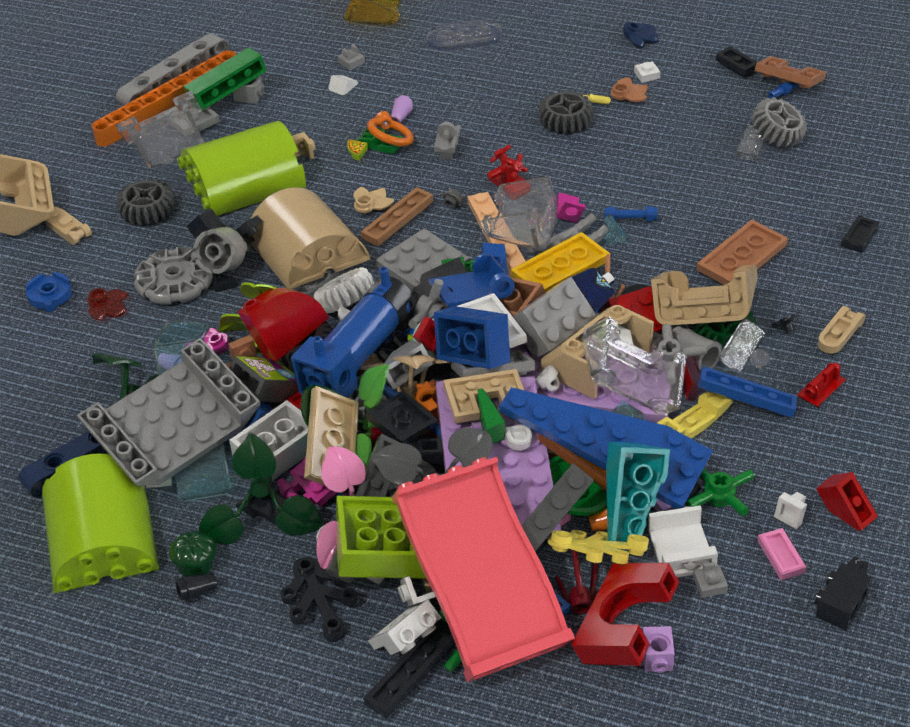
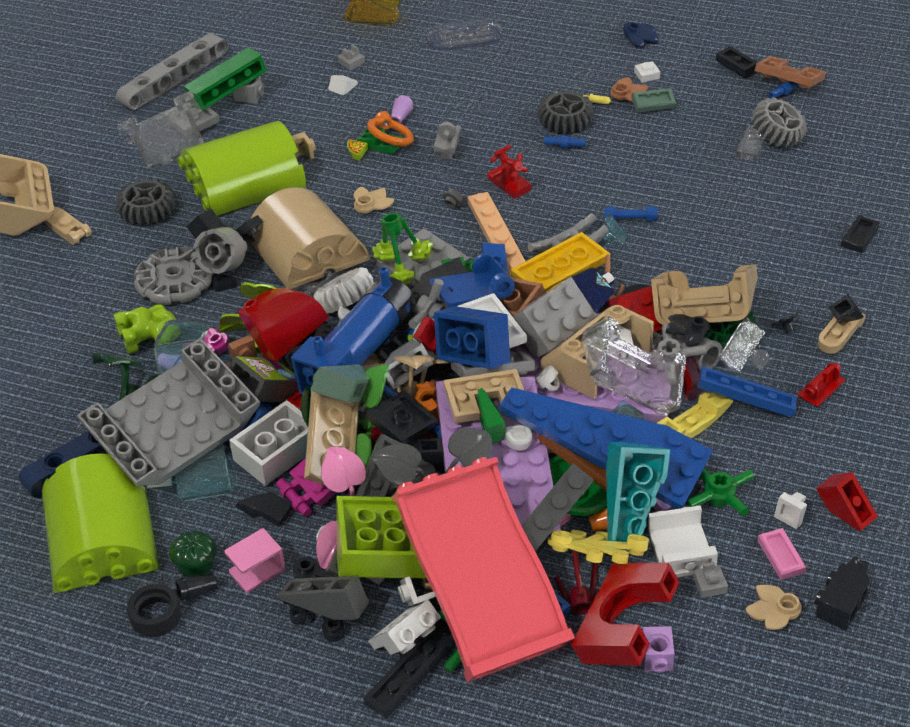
blue plate [26,272,73,312] -> none
clear red plate [87,288,128,321] -> none
orange beam [92,51,236,147] -> none
dark green plant [199,433,323,545] -> none
medium nougat plate [361,187,434,246] -> none
clear windscreen [481,176,558,251] -> none
dark pink bracket [556,193,586,223] -> none
nougat plate [697,220,788,285] -> none
none -> lime animal [113,304,181,354]
none -> black tyre [127,584,181,637]
none -> bright pink piece [225,528,286,593]
none -> dark grey slope [278,576,369,621]
none -> sand green slope [310,364,370,402]
none -> plant [372,213,434,285]
none -> blue bar [544,135,586,148]
none -> sand green plate [631,88,677,113]
none -> black plate [665,314,710,347]
none -> tan plate [746,585,802,630]
none -> black slope [828,294,864,324]

